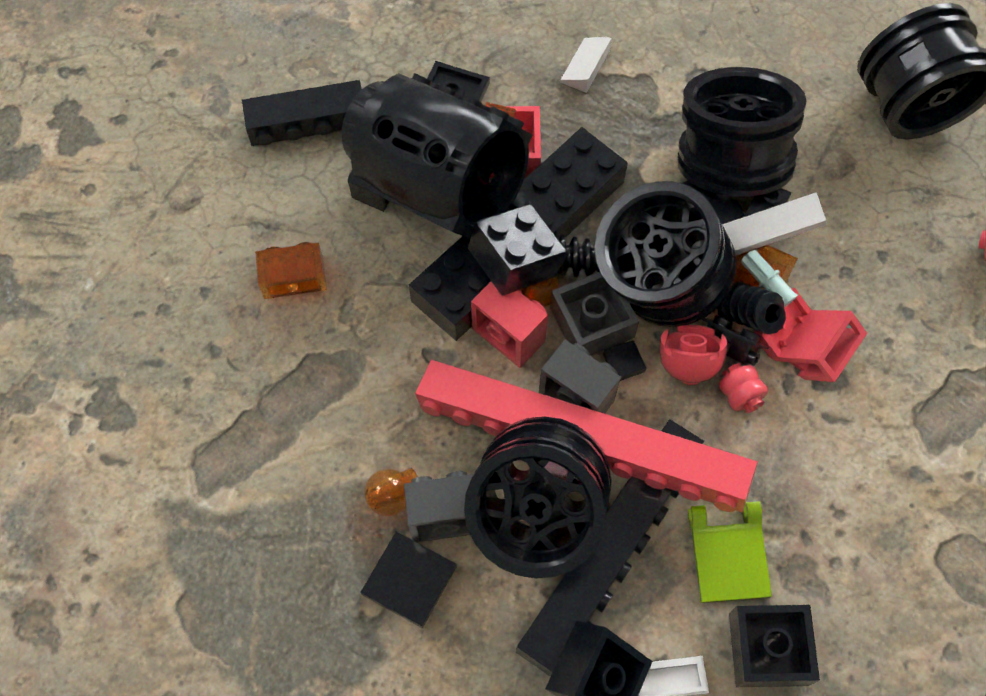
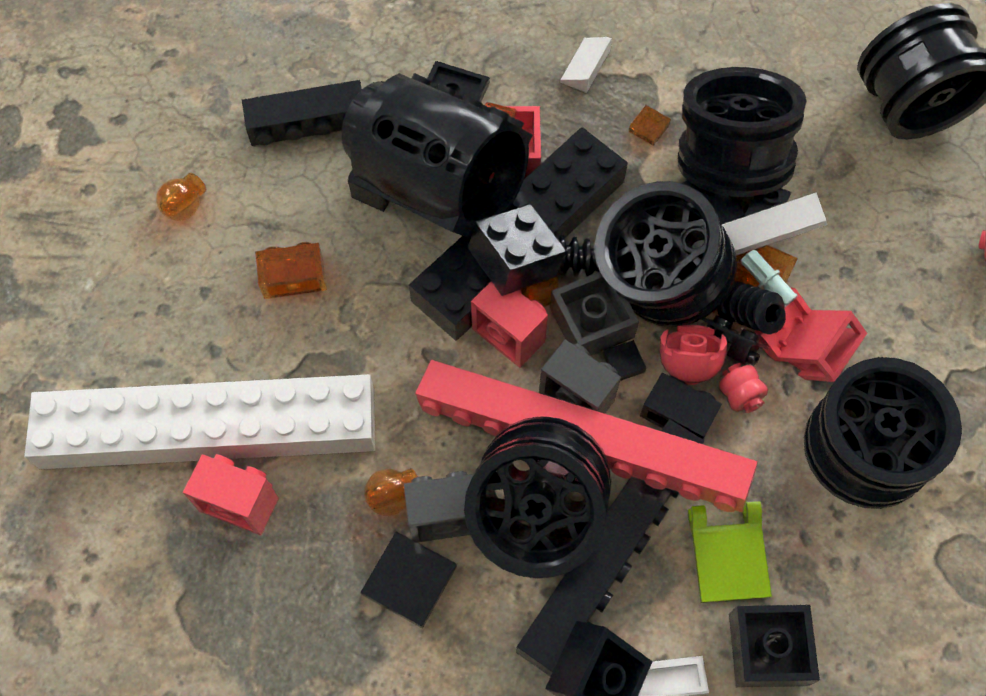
none -> white brick [24,374,375,469]
none -> clear orange piece [156,173,207,221]
none -> coral brick [183,454,279,535]
none -> clear orange tile [629,105,671,146]
none -> black brick [640,373,722,440]
none -> black wheel [803,357,962,509]

